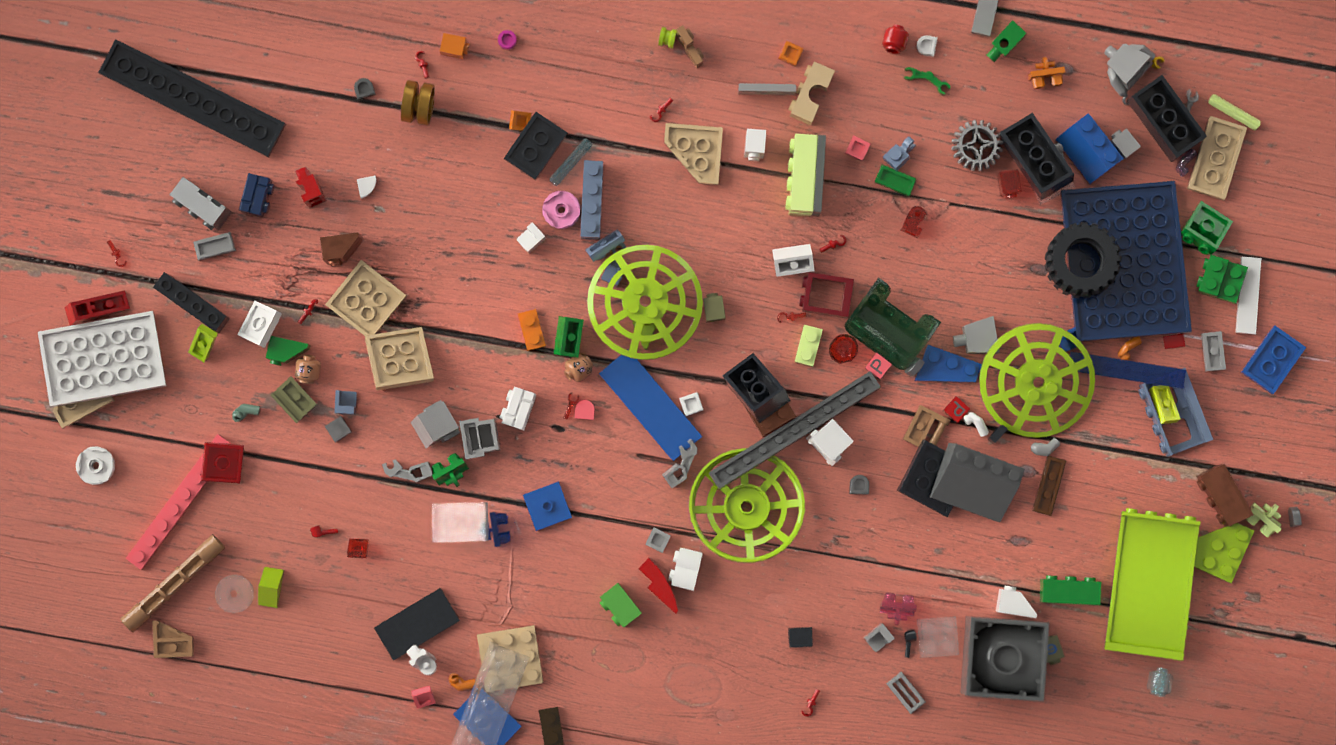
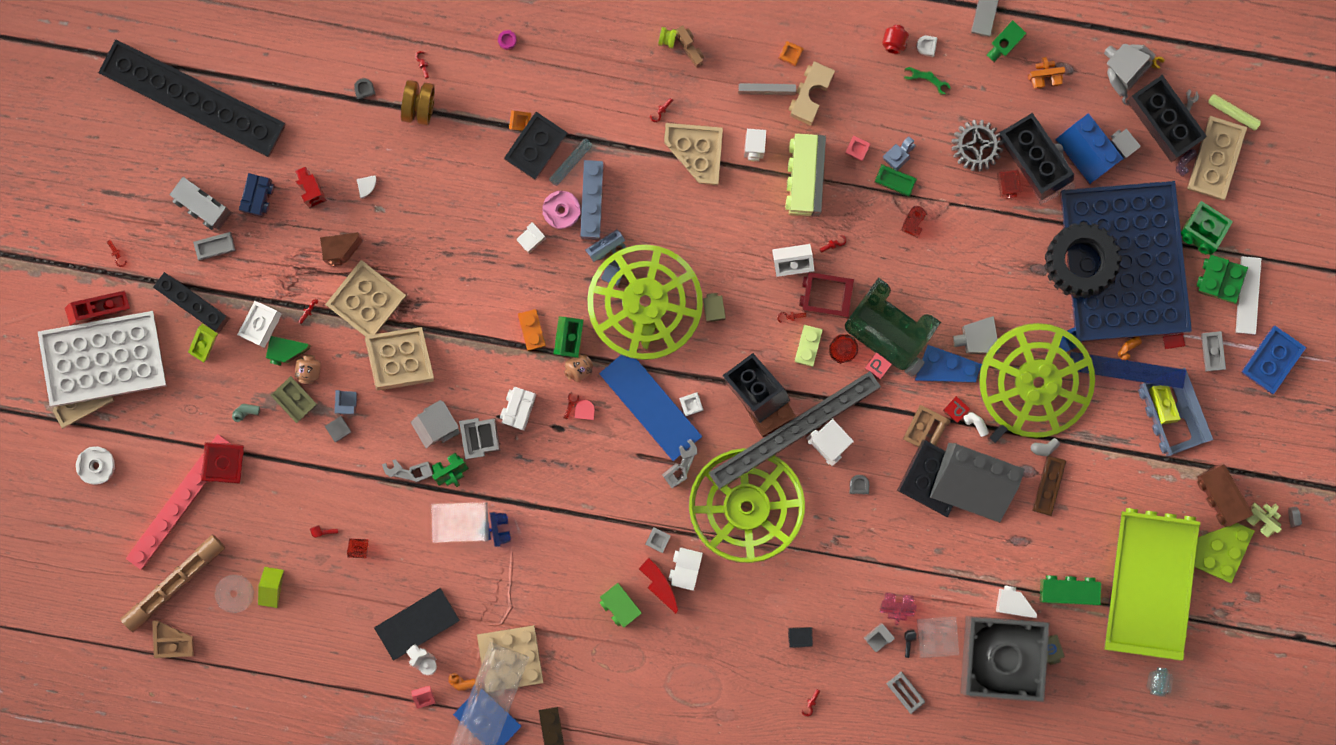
orange brick [439,33,469,59] -> none
blue plate [523,482,572,531] -> none

